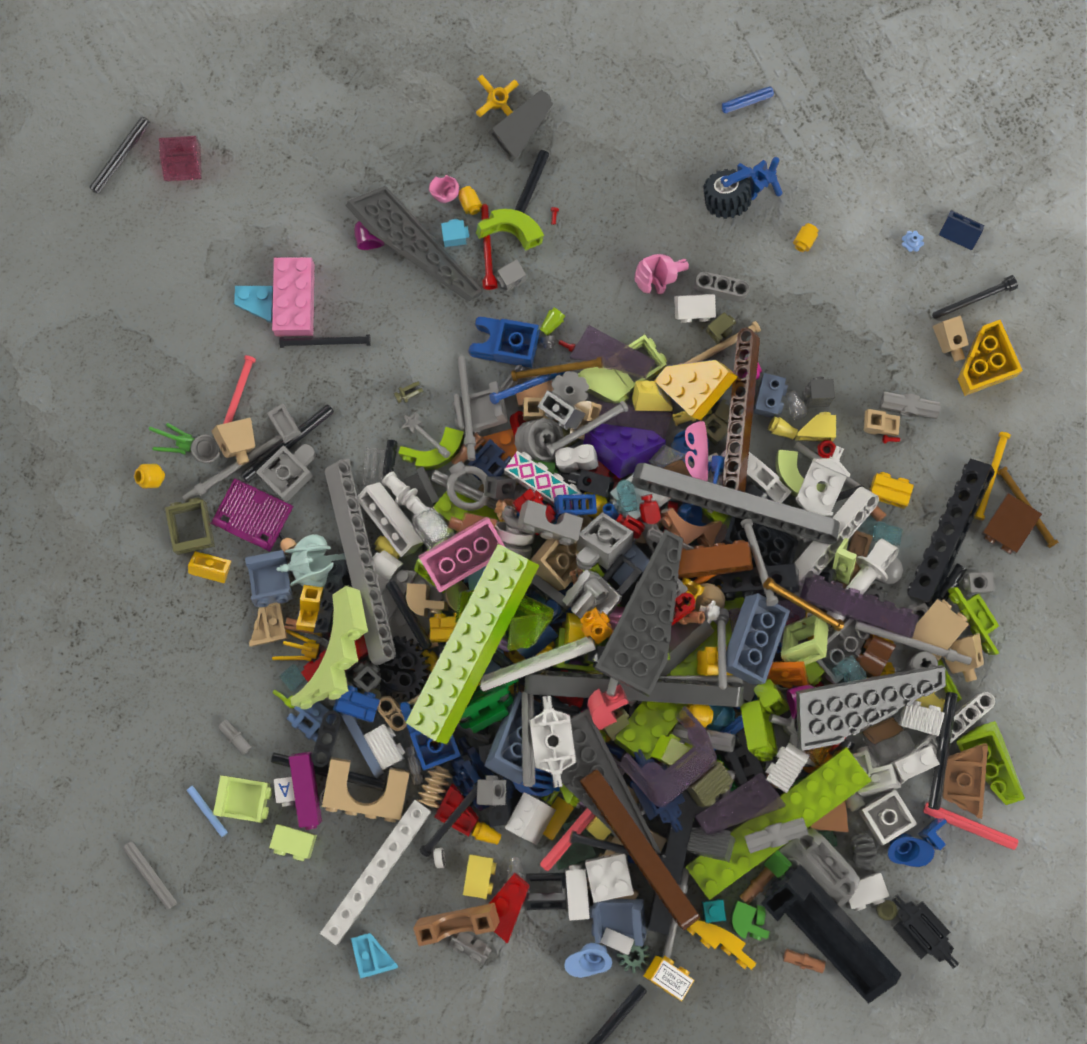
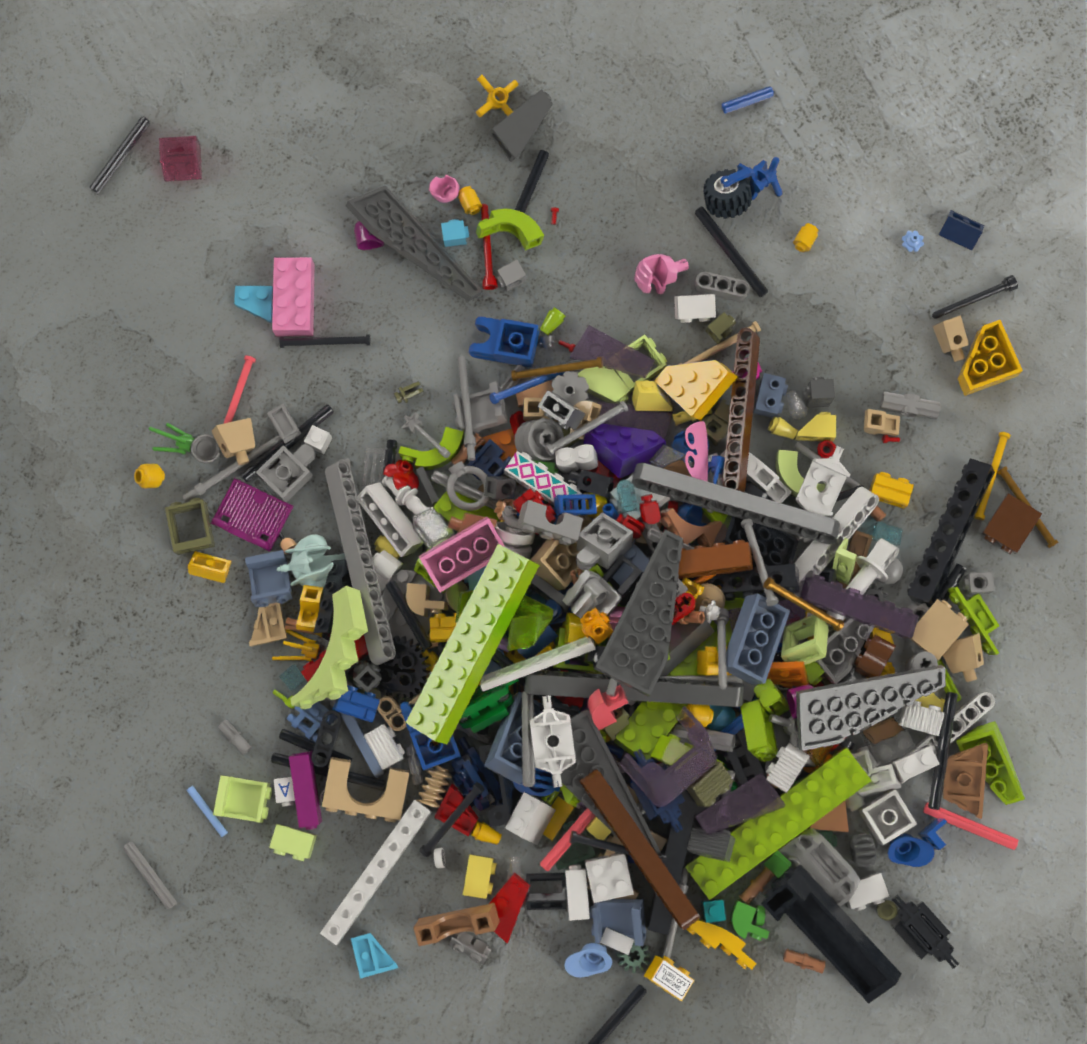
light grey brick [477,776,506,805] -> none
light grey piece [745,817,809,853] -> none
clear light blue leg [832,655,867,682] -> none
light grey bar [855,621,972,665] -> none
none -> black axle [279,729,353,765]
none -> white brick [304,425,332,455]
none -> red plate [383,459,419,490]
none -> black axle [695,206,768,297]

